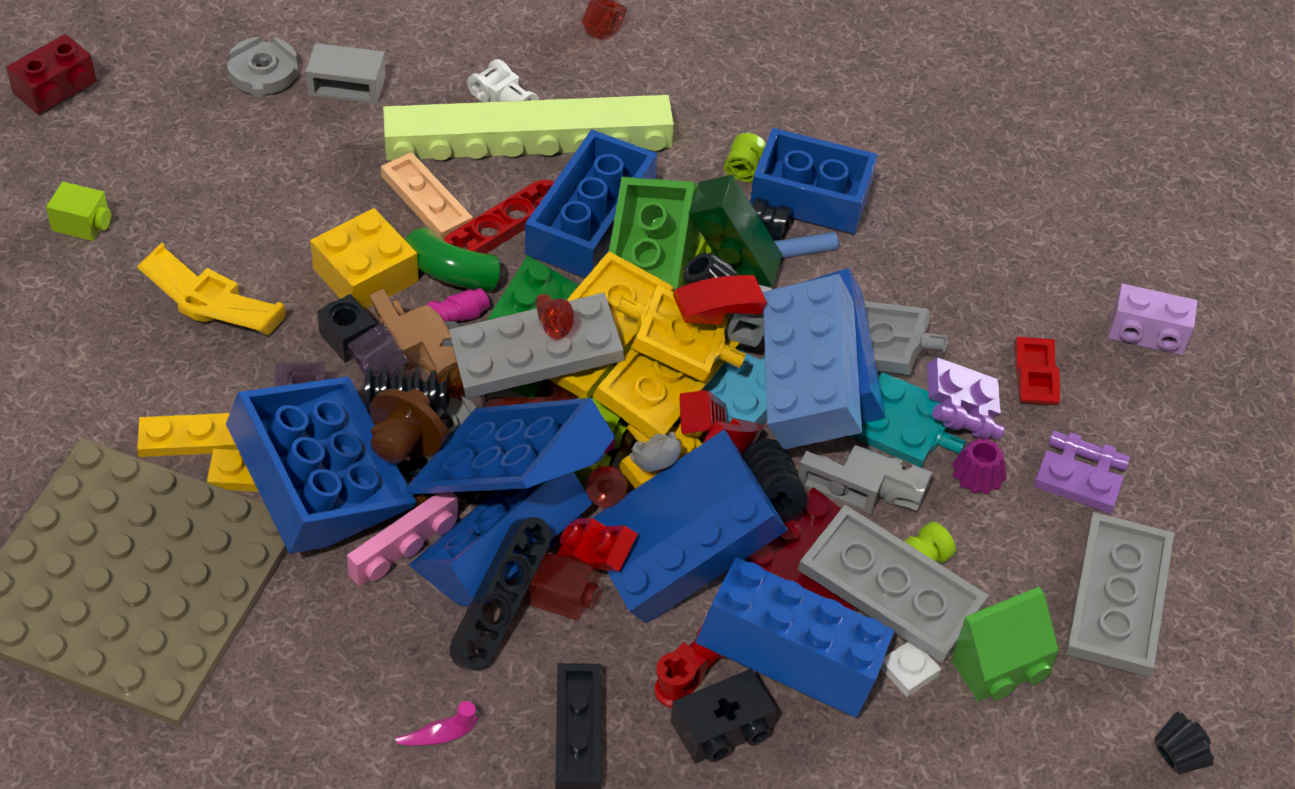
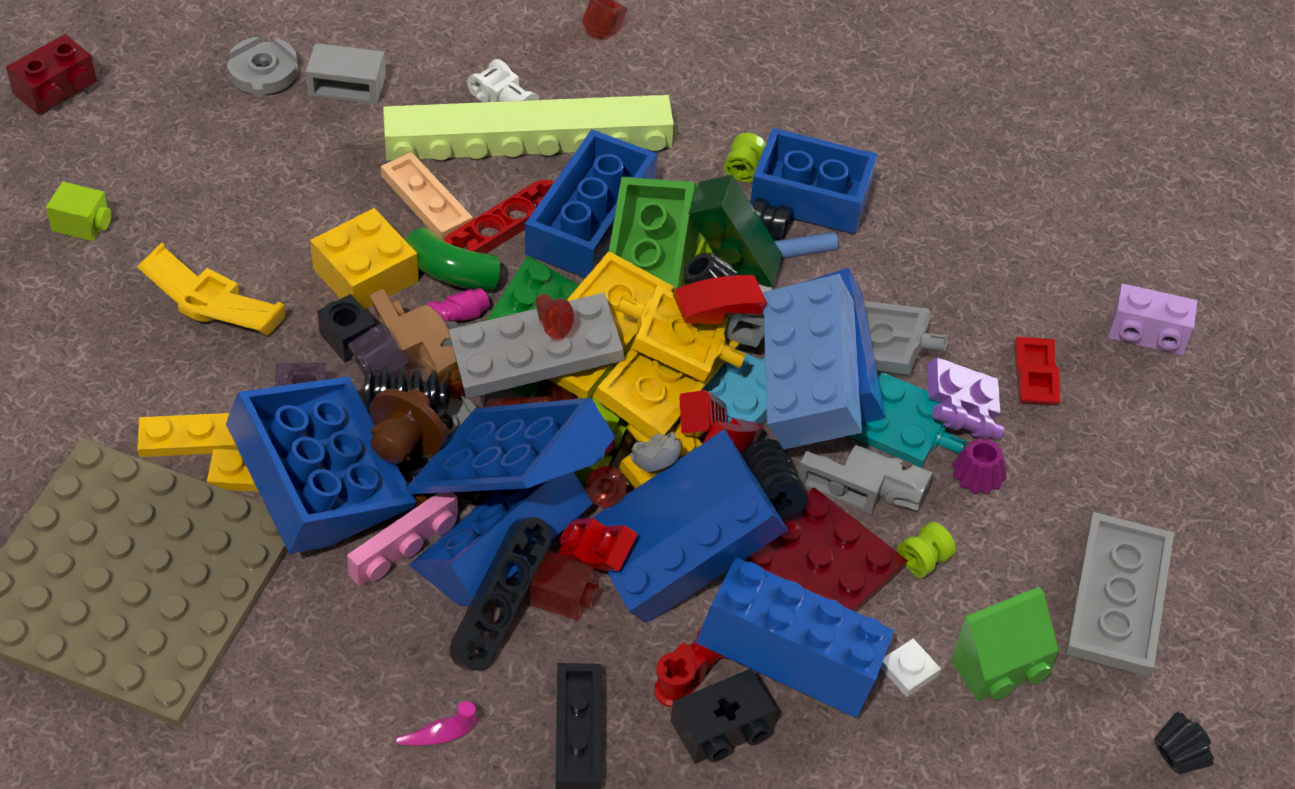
light grey plate [798,505,989,663] -> none
medium lavender plate [1034,431,1130,513] -> none

